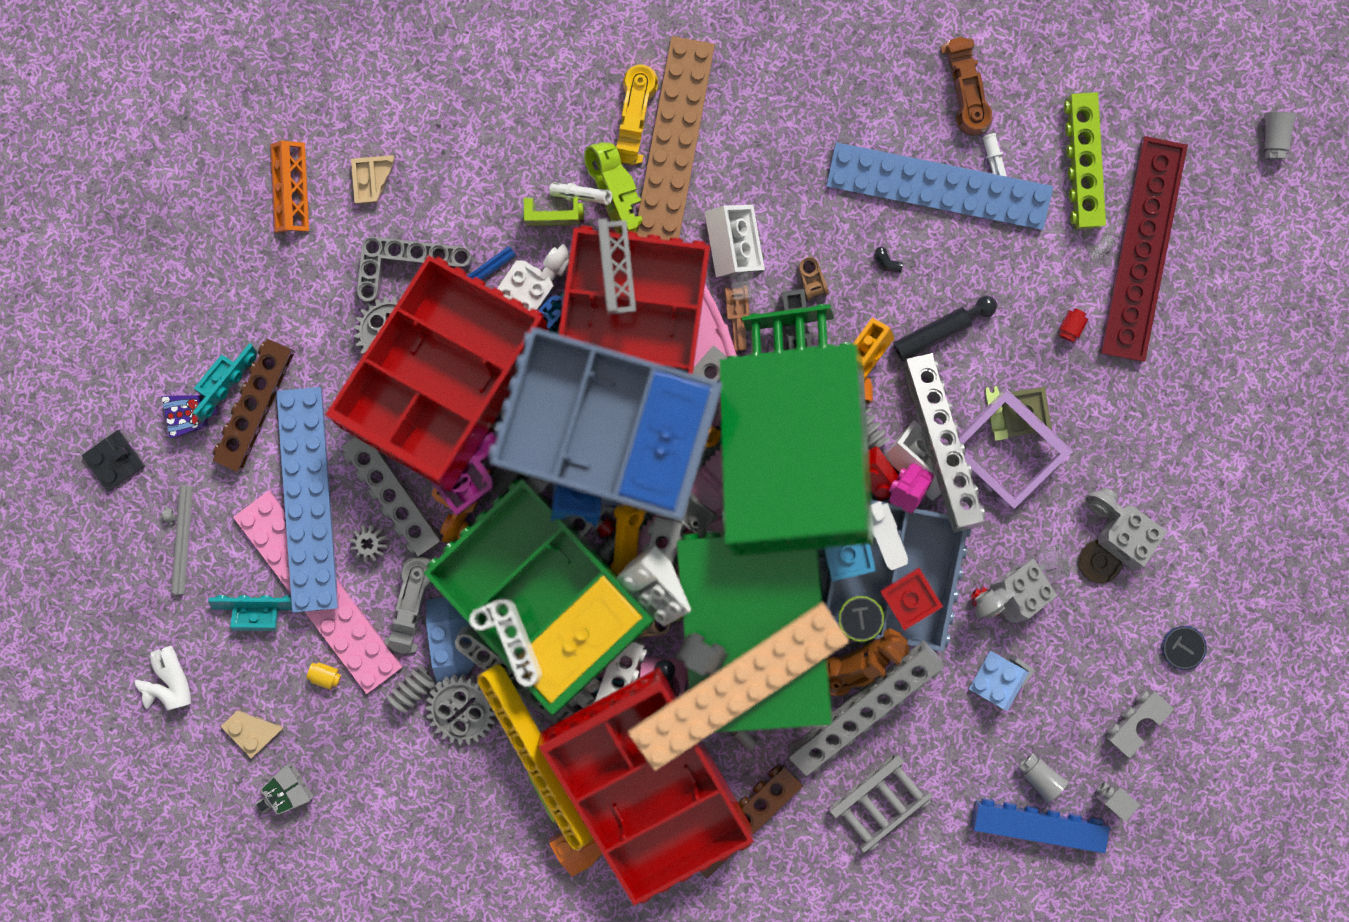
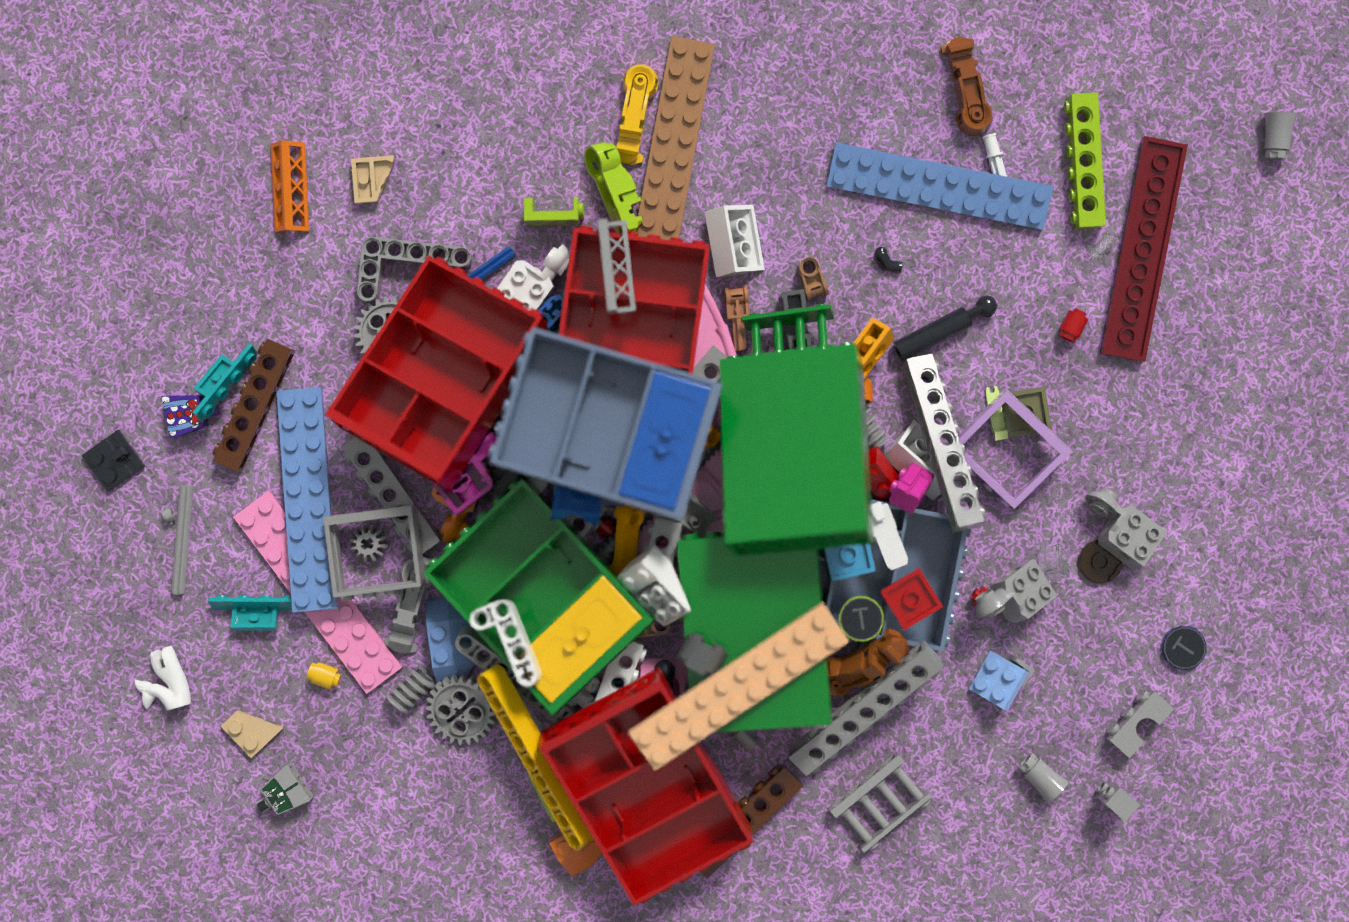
white pin [549,182,612,205] -> none
clear panel [728,270,757,301] -> none
blue brick [971,798,1110,853] -> none
none -> light grey window [323,505,426,601]

